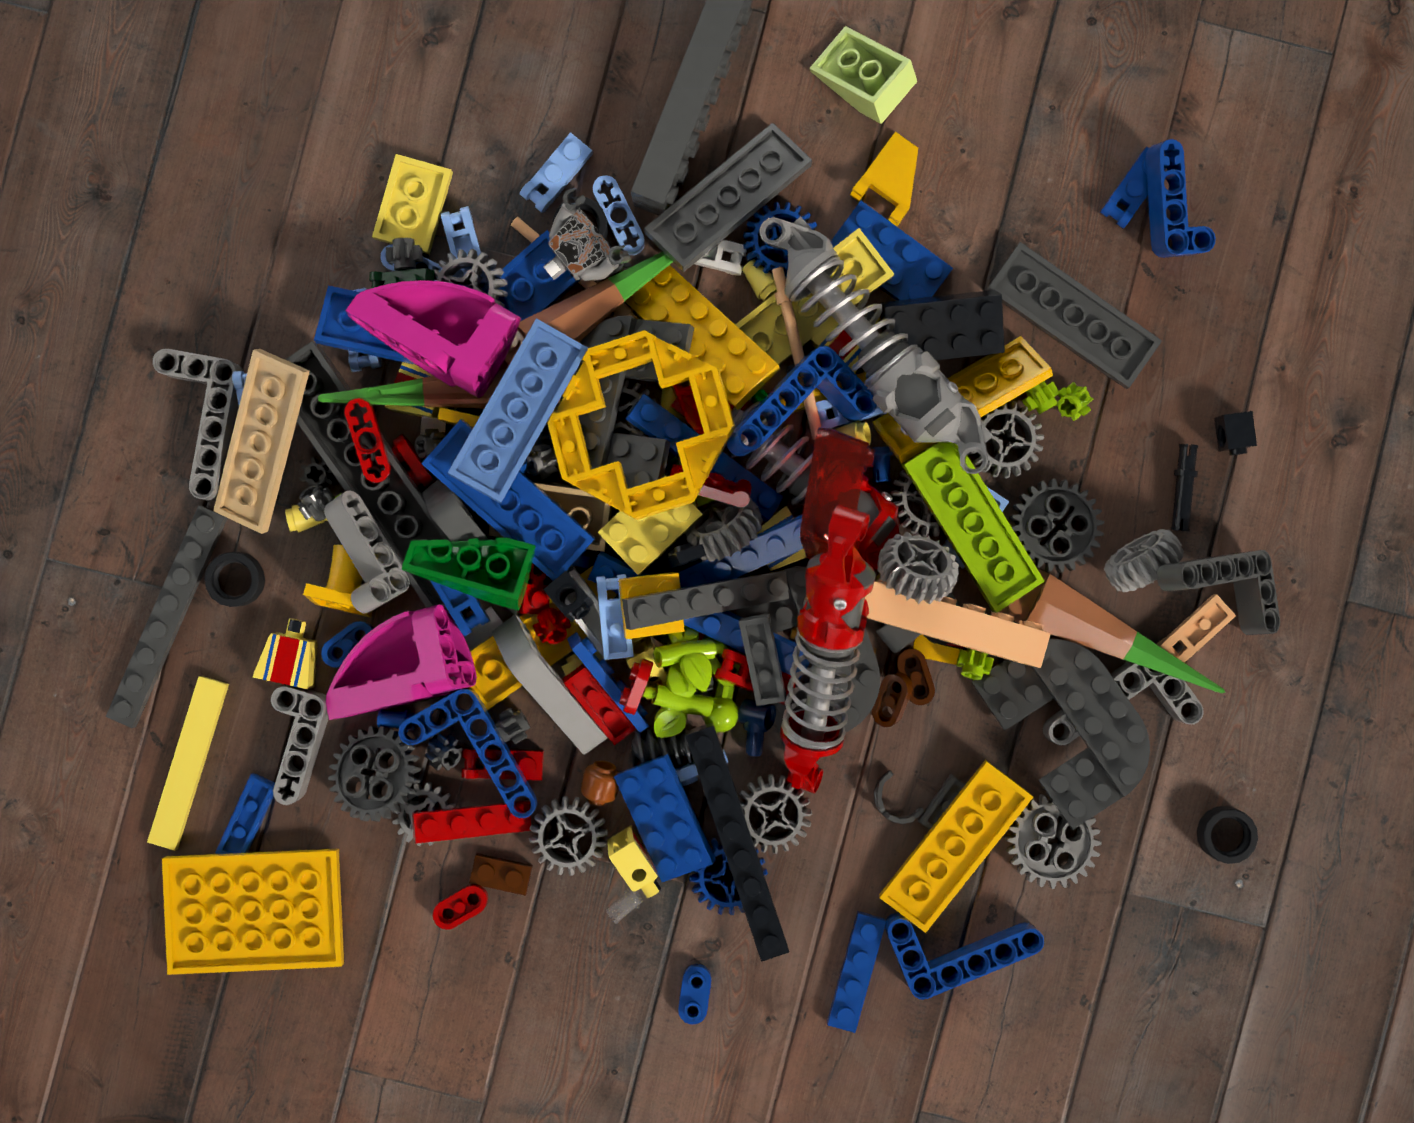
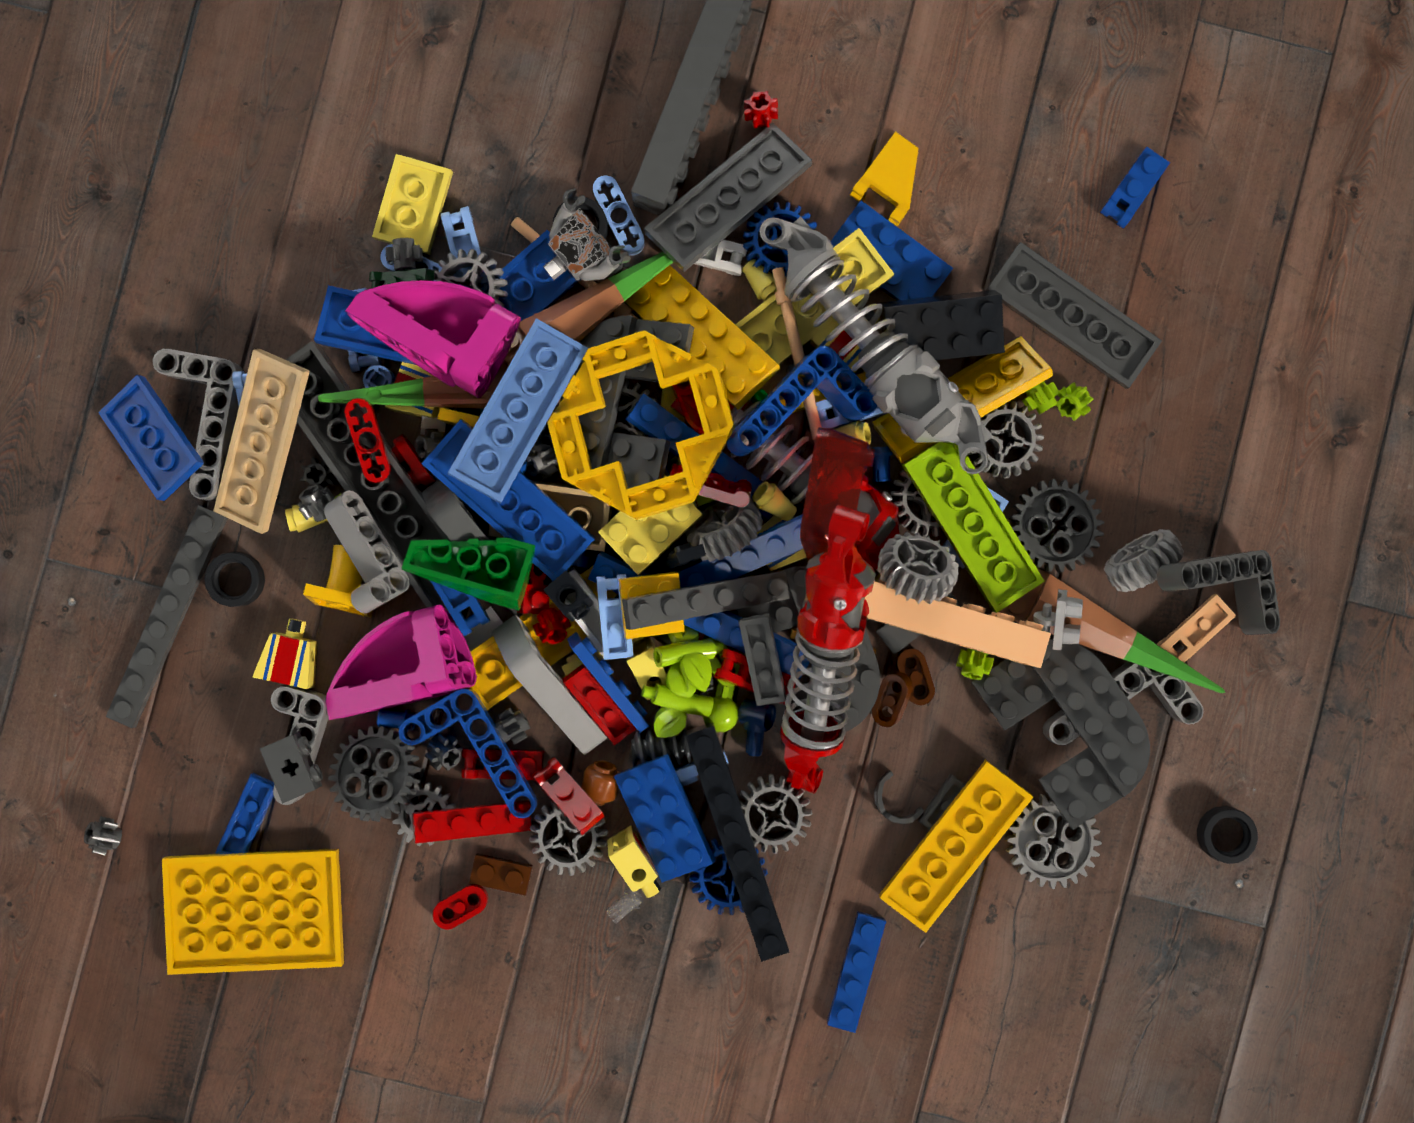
light yellow tile [147,676,229,851] -> none
blue plate [321,621,374,668] -> none
light blue plate [519,132,593,213] -> none
red plate [619,658,653,715] -> none
blue plate [678,964,711,1025] -> none
yellowish green slope [809,26,917,124] -> none
blue beam [885,913,1044,1000] -> none
yellow sticker [913,634,967,665] -> none
blue beam [1146,139,1216,258] -> none
black pin [1170,444,1198,532] -> none
black brick [1214,411,1257,456] -> none
none -> dark grey gear [84,816,122,855]
none -> blue plate [98,375,204,501]
none -> dark grey brick [260,732,323,804]
none -> medium blue wheel [363,365,396,388]
none -> red plate [531,757,605,835]
none -> red gear [744,91,778,128]
none -> light yellow cone [753,482,797,521]
none -> light grey hips [1033,589,1083,650]

